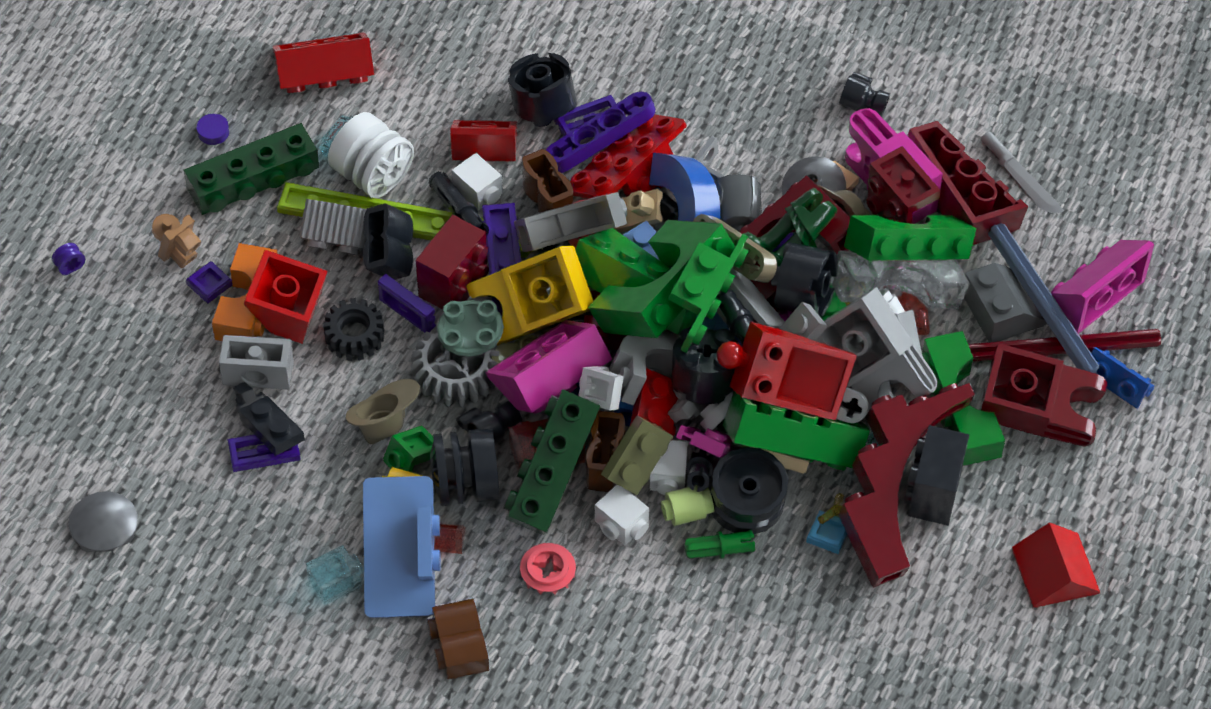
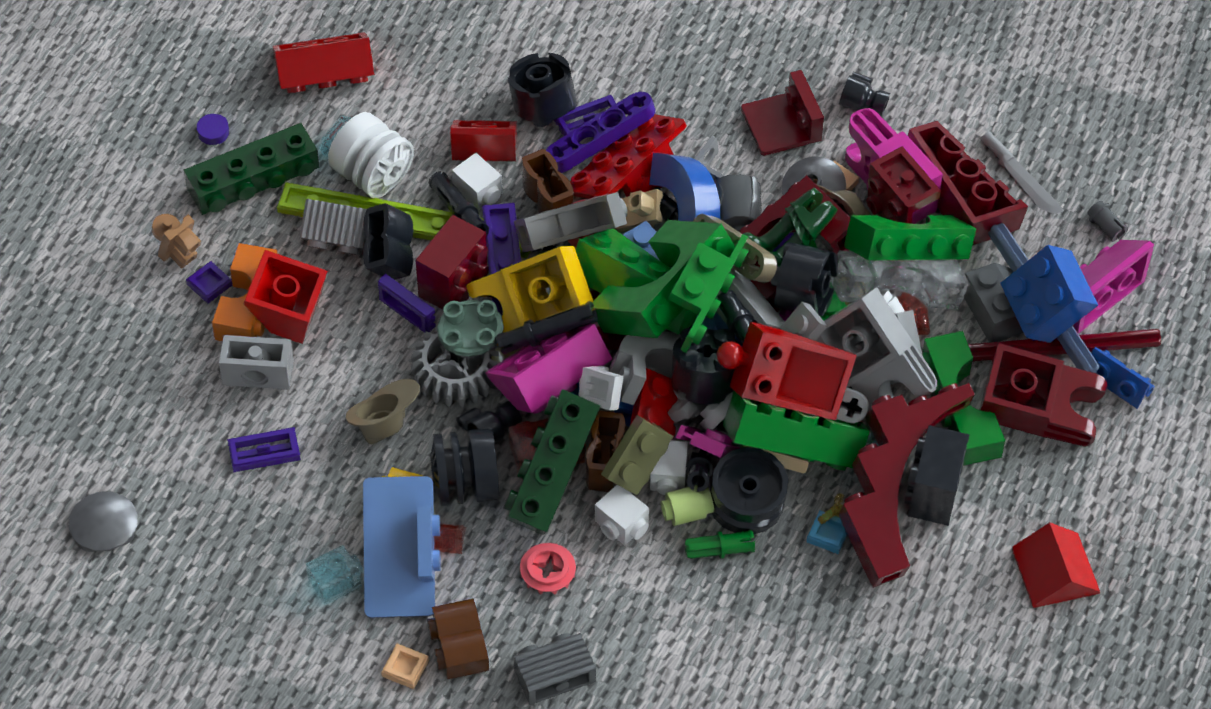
dark purple bush [52,243,86,275] -> none
black hinge [233,382,305,456] -> none
black tyre [323,298,385,361] -> none
green bracket [383,425,433,472] -> none
none -> light nougat tile [381,644,429,689]
none -> black pin [497,301,598,355]
none -> dark grey brick [513,633,596,705]
none -> dark red bracket [741,70,824,156]
none -> blue brick [1000,245,1098,343]
none -> dark grey pin [1087,201,1128,242]

